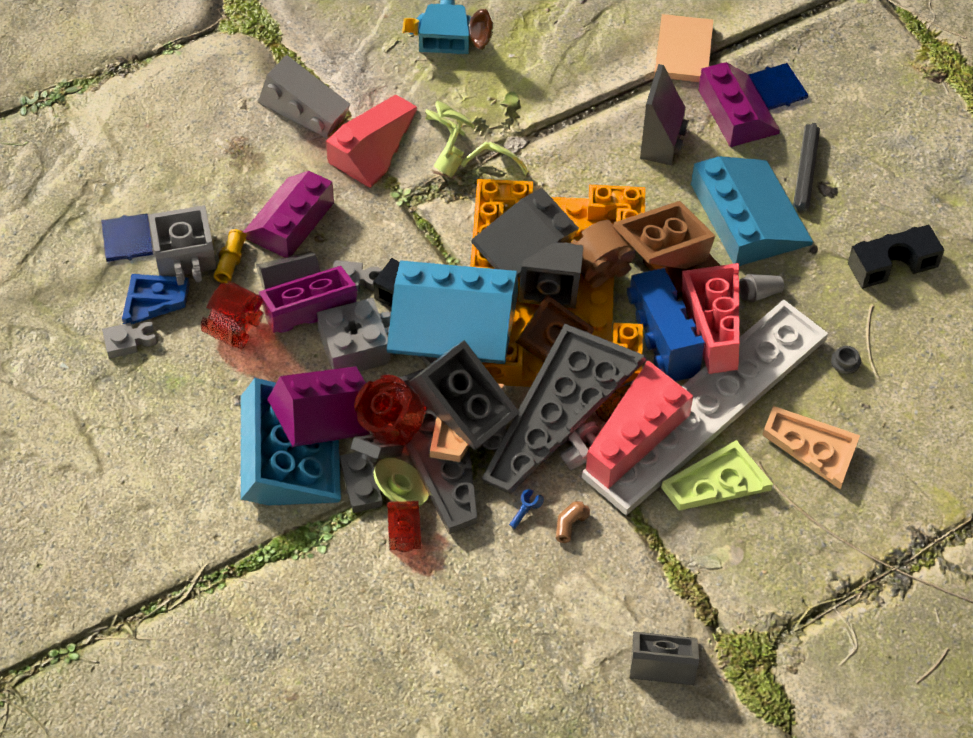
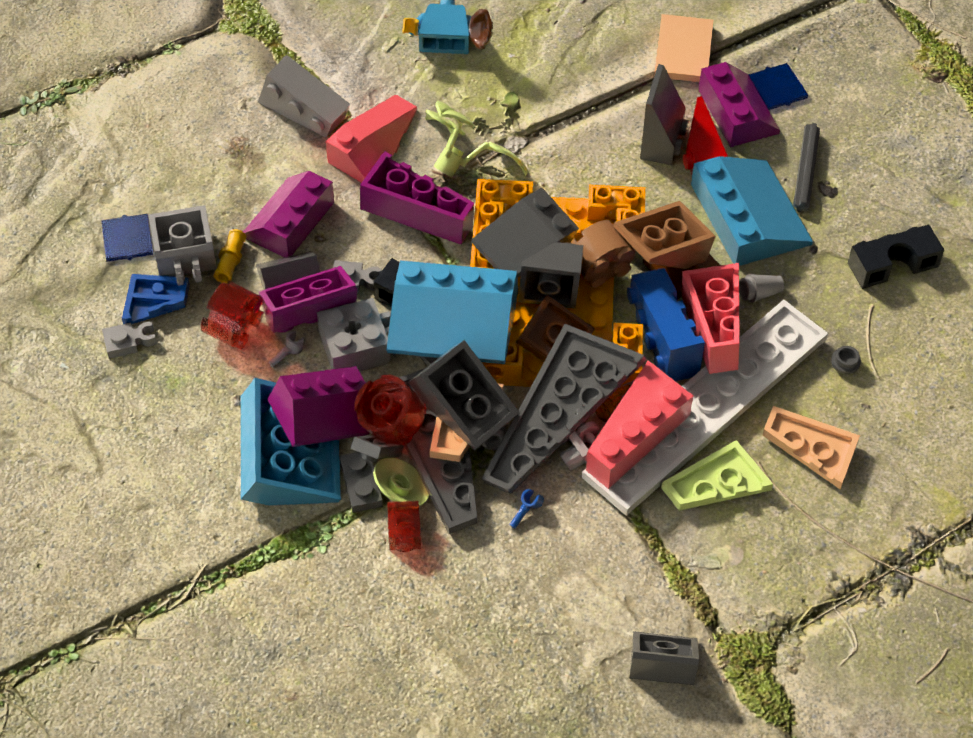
medium nougat arm [556,501,590,543] -> none
none -> light grey hand [268,331,304,367]
none -> magenta wedge [360,151,475,245]
none -> red slope [683,96,728,175]

